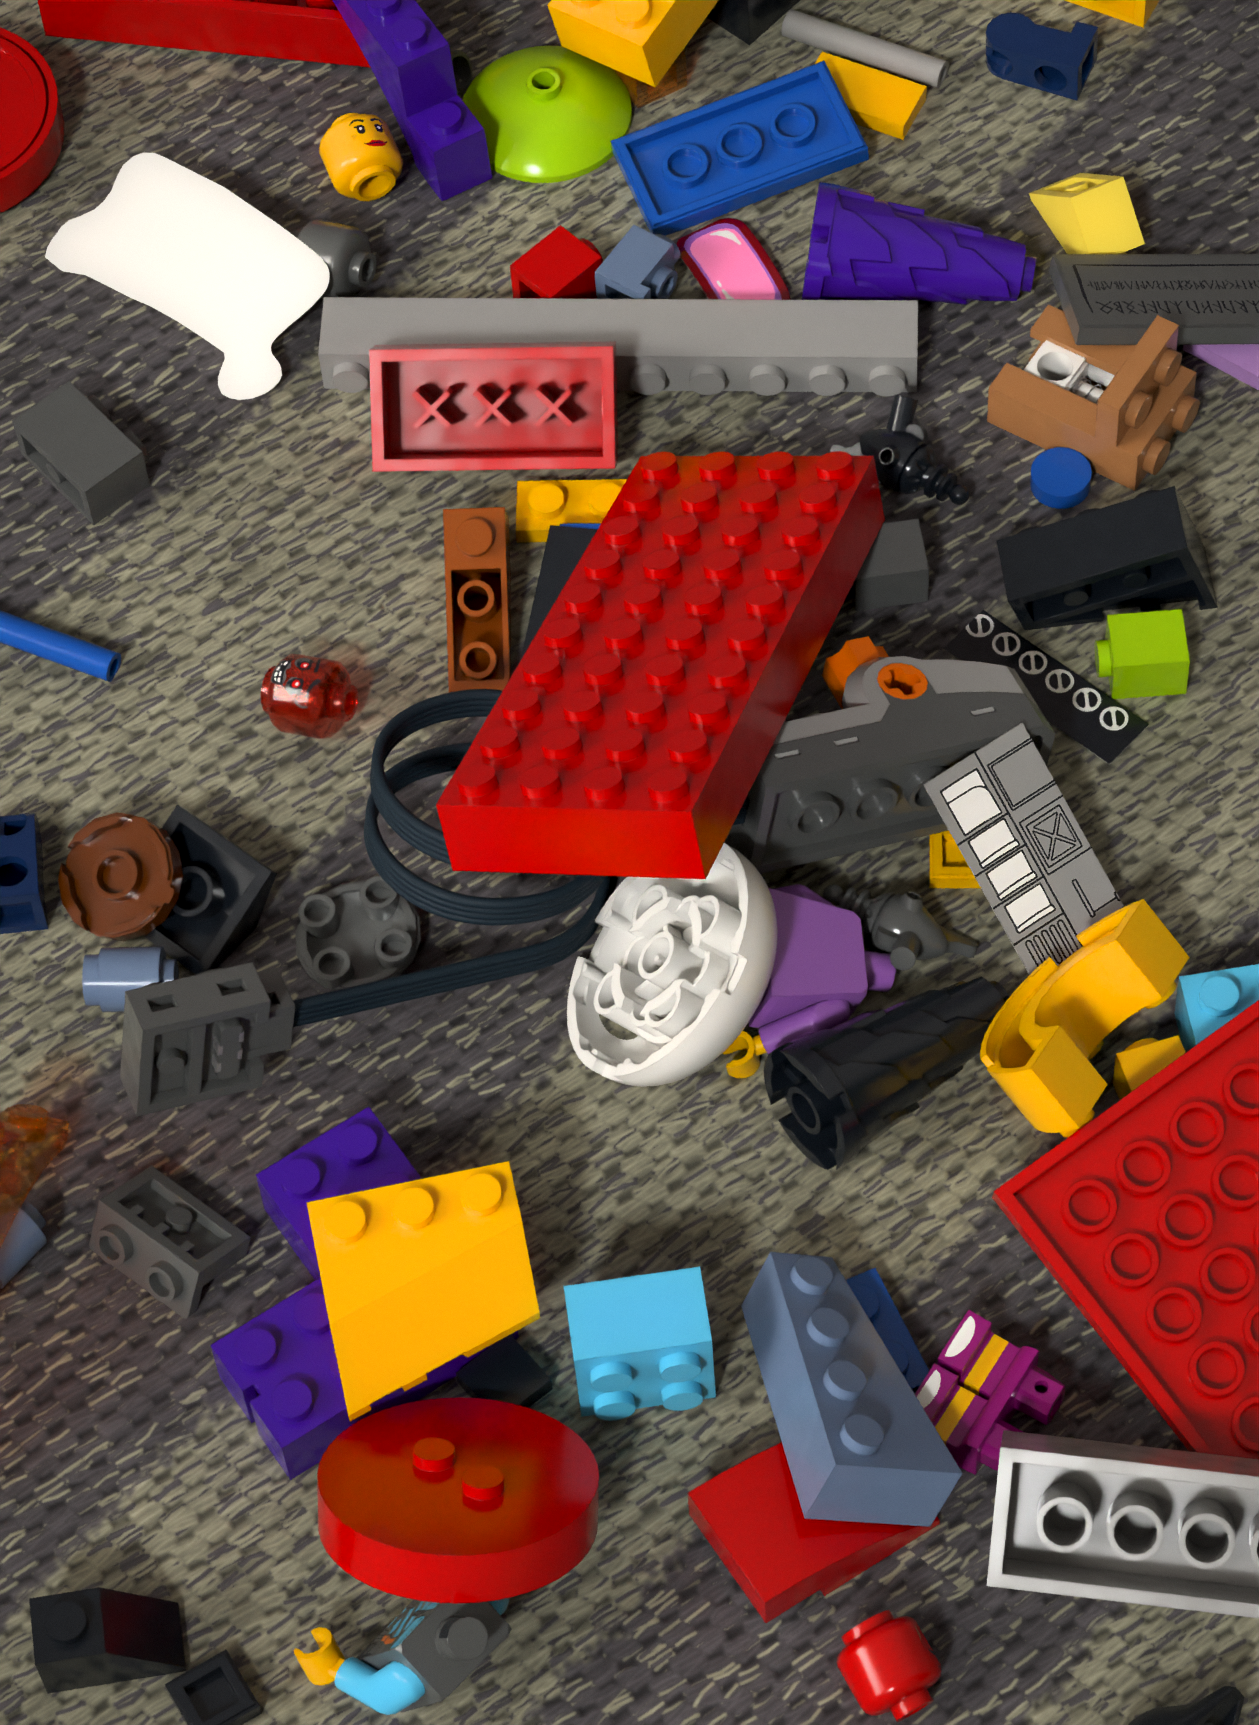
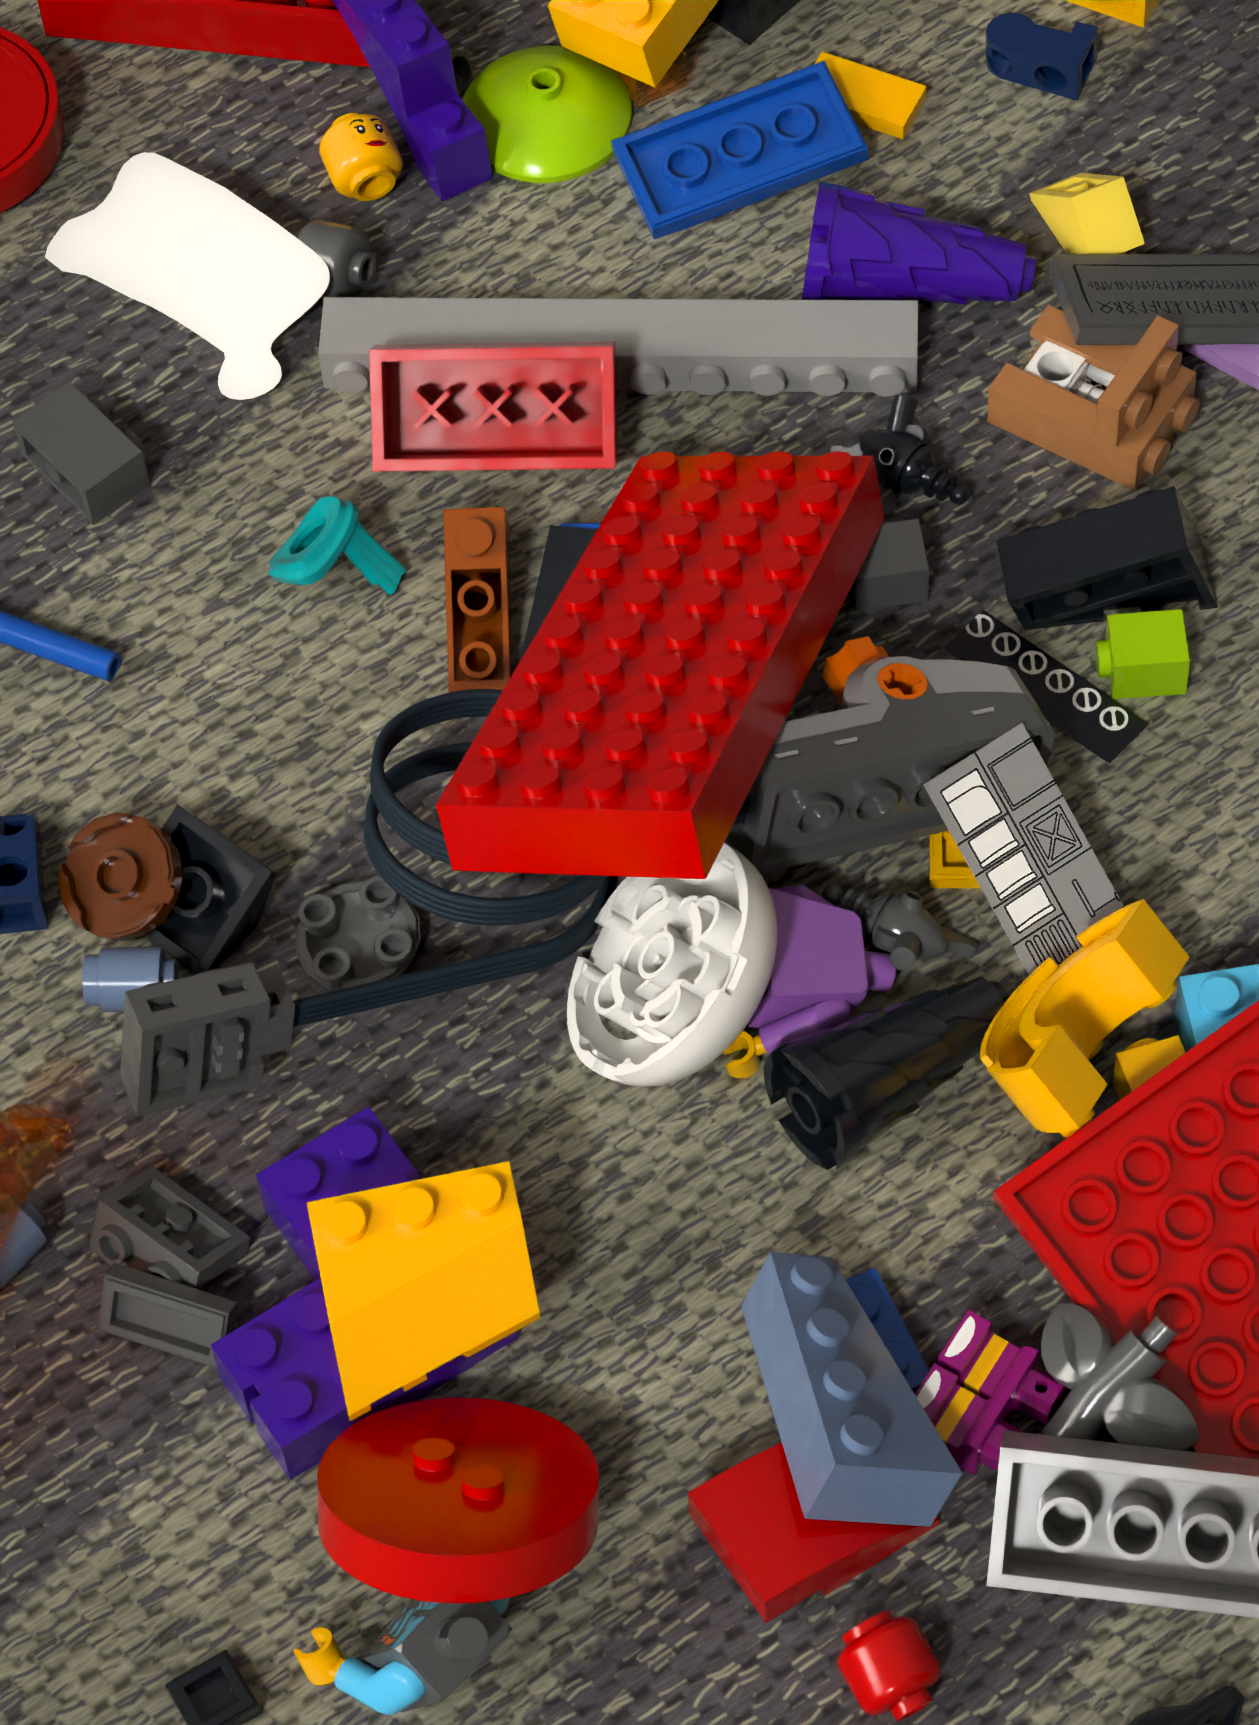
black slope [29,1587,186,1694] -> none
clear red head [261,654,358,739] -> none
black tile [456,1334,553,1408] -> none
red brick [510,225,603,299] -> none
yellow plate [516,479,627,543] -> none
medium azure brick [563,1266,716,1421] -> none
sand blue brick [595,225,681,299] -> none
sticker [676,218,791,300] -> none
light grey piece [781,9,949,89] -> none
blue tile [1030,447,1092,509] -> none
none -> dark grey tile [98,1263,238,1368]
none -> teal piece [268,496,407,595]
none -> dark grey plant [1041,1303,1199,1451]

